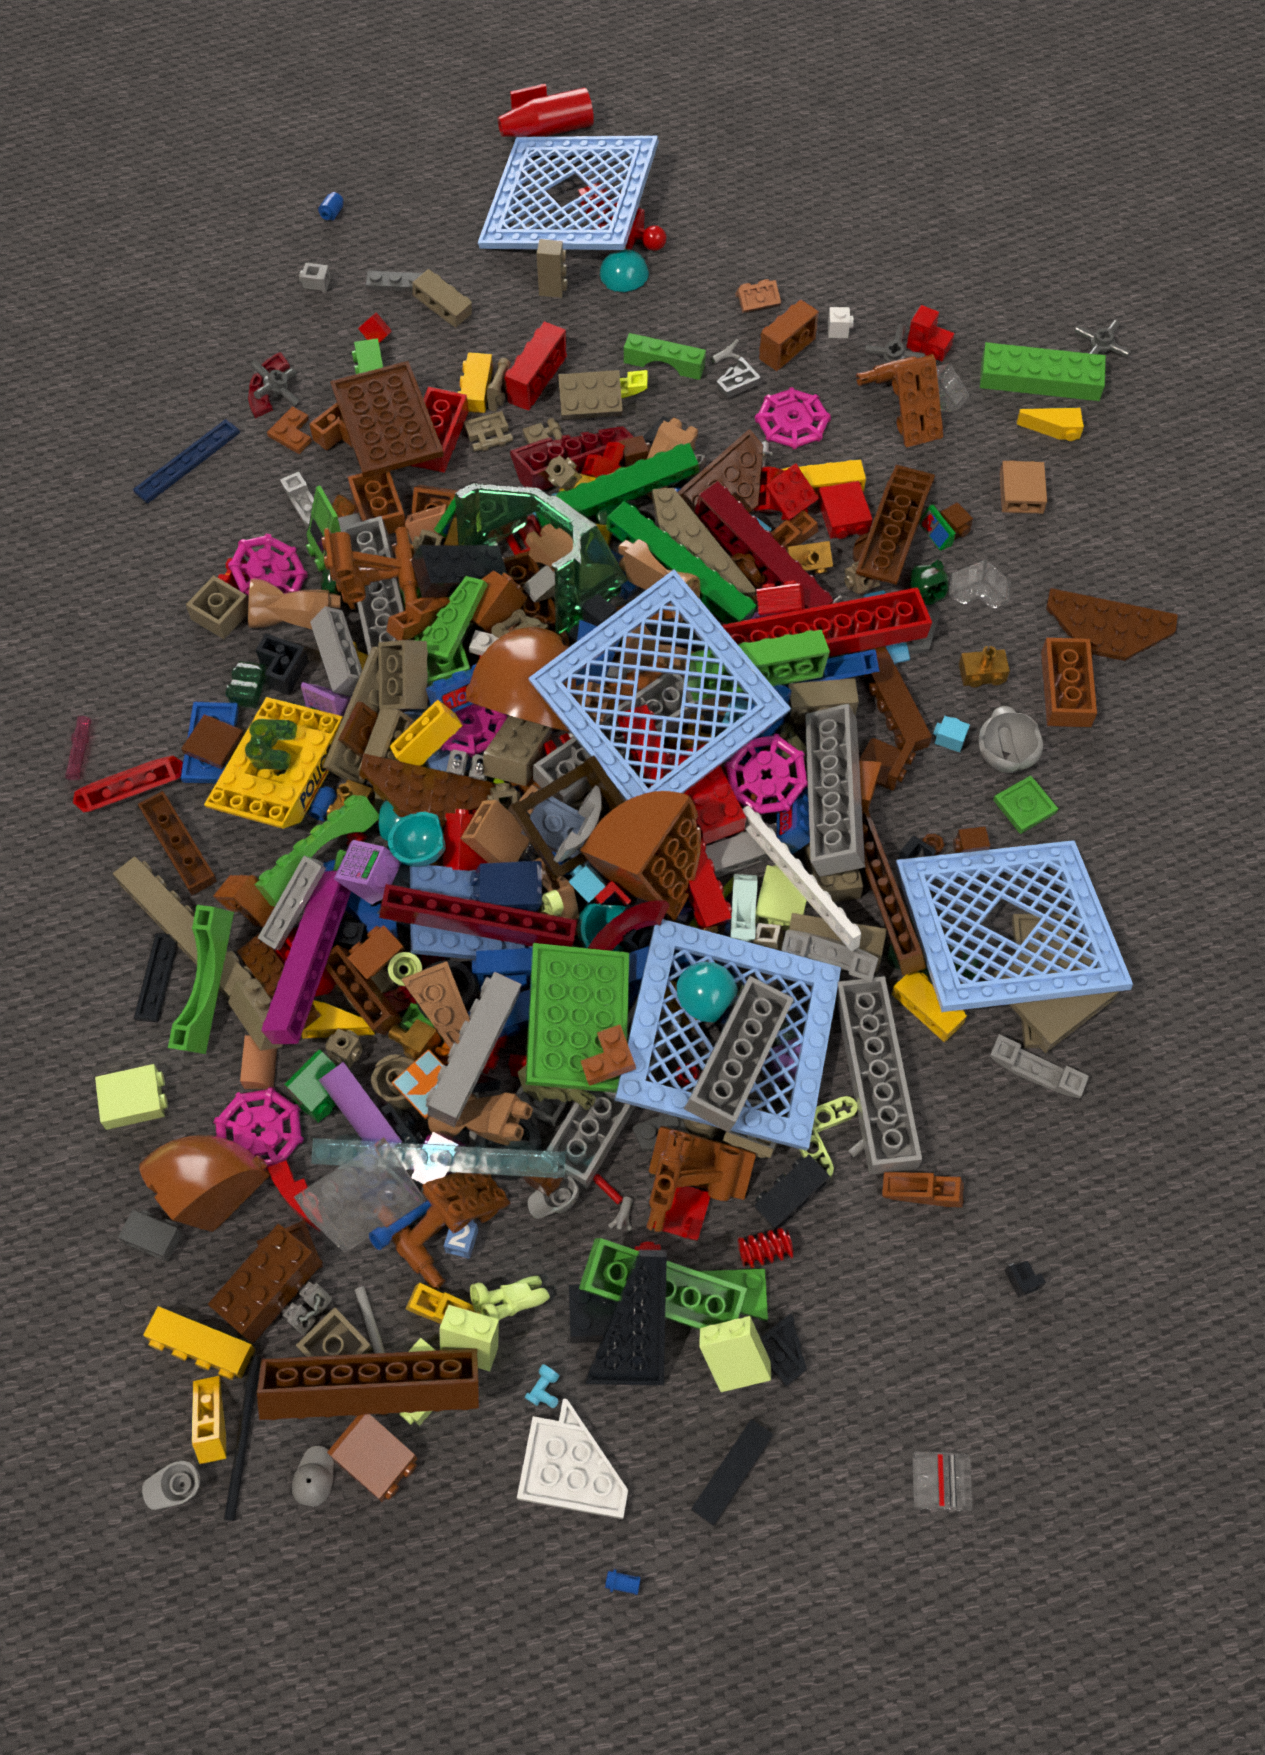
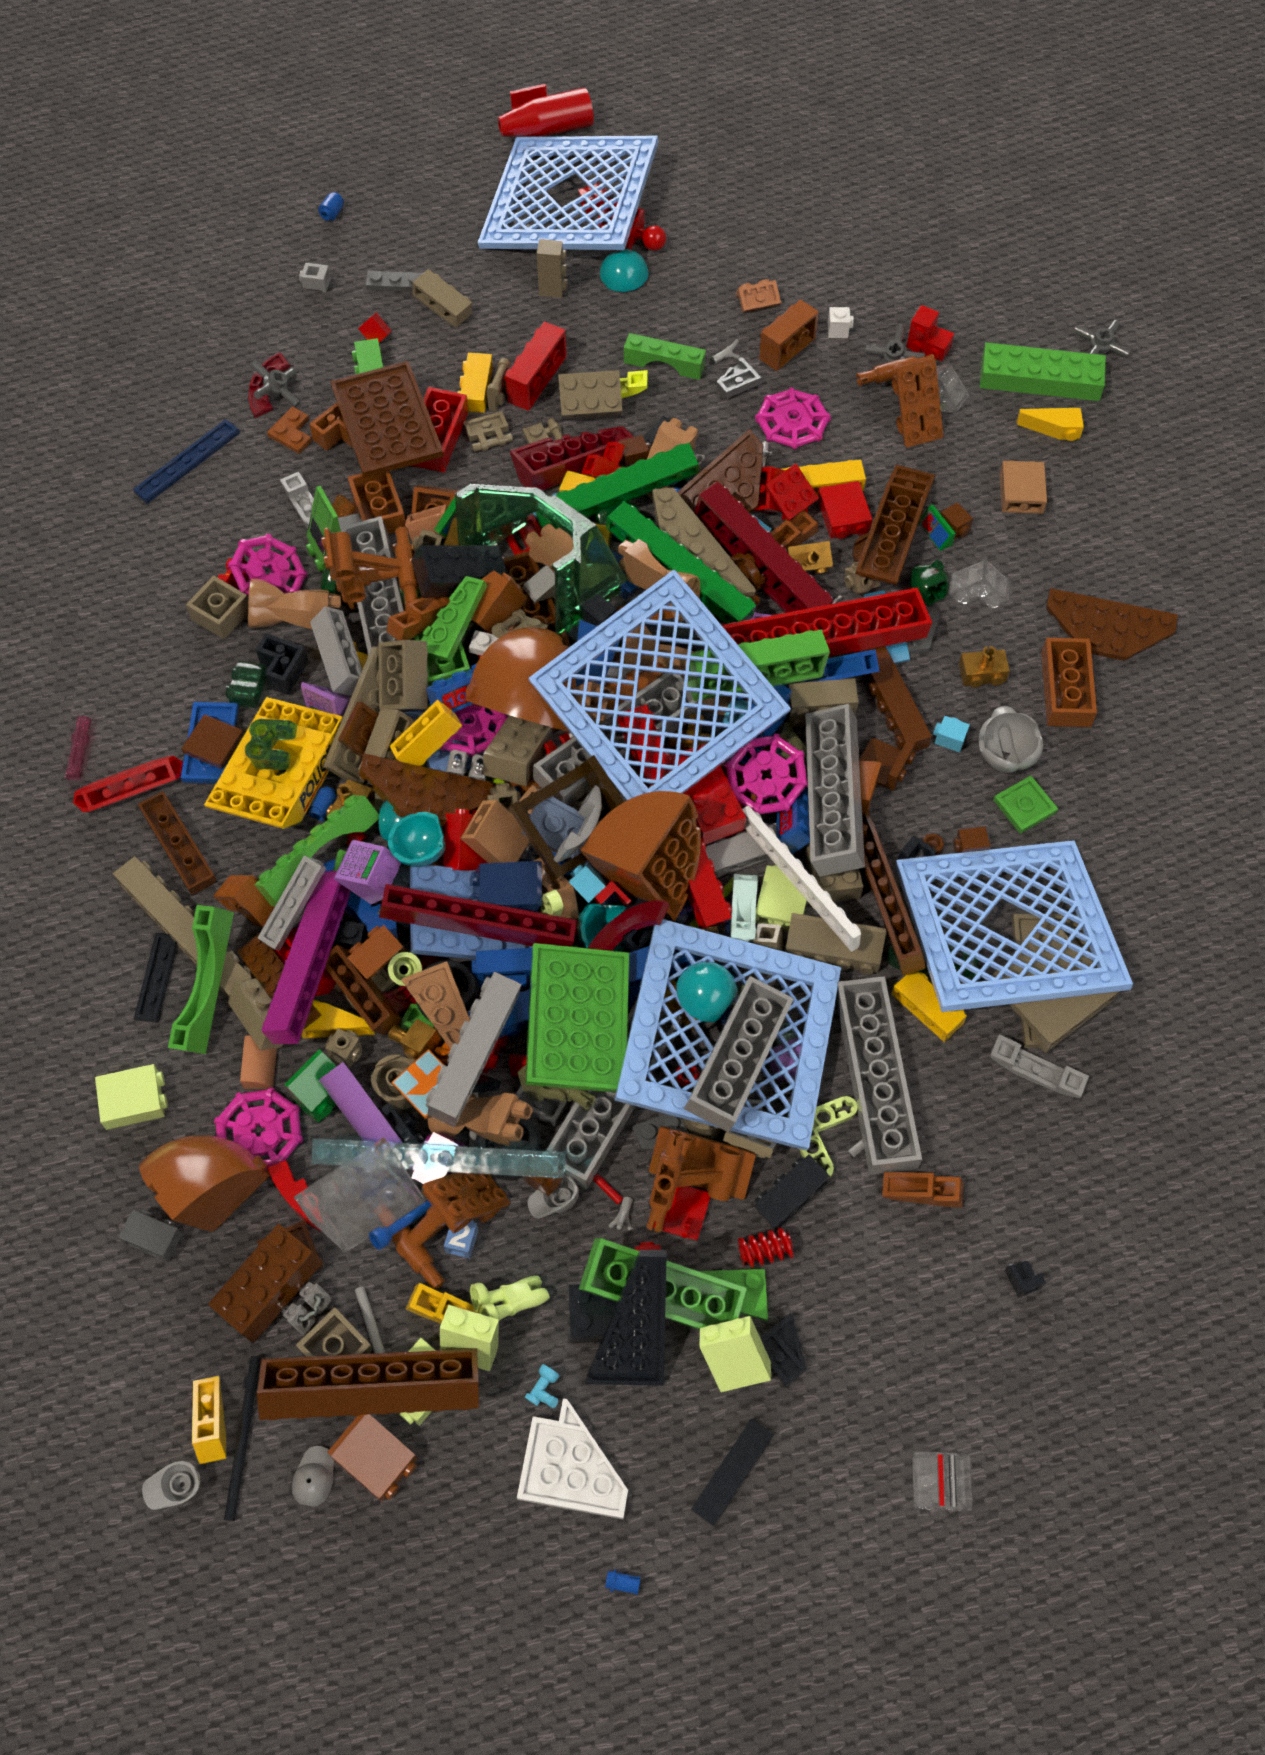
yellow brick [143,1306,255,1380] -> none
dark tan brick [545,455,582,491] -> none
dark orange plate [581,1025,636,1086] -> none
red brick [757,581,805,617] -> none
light grey slope [781,930,879,982] -> none

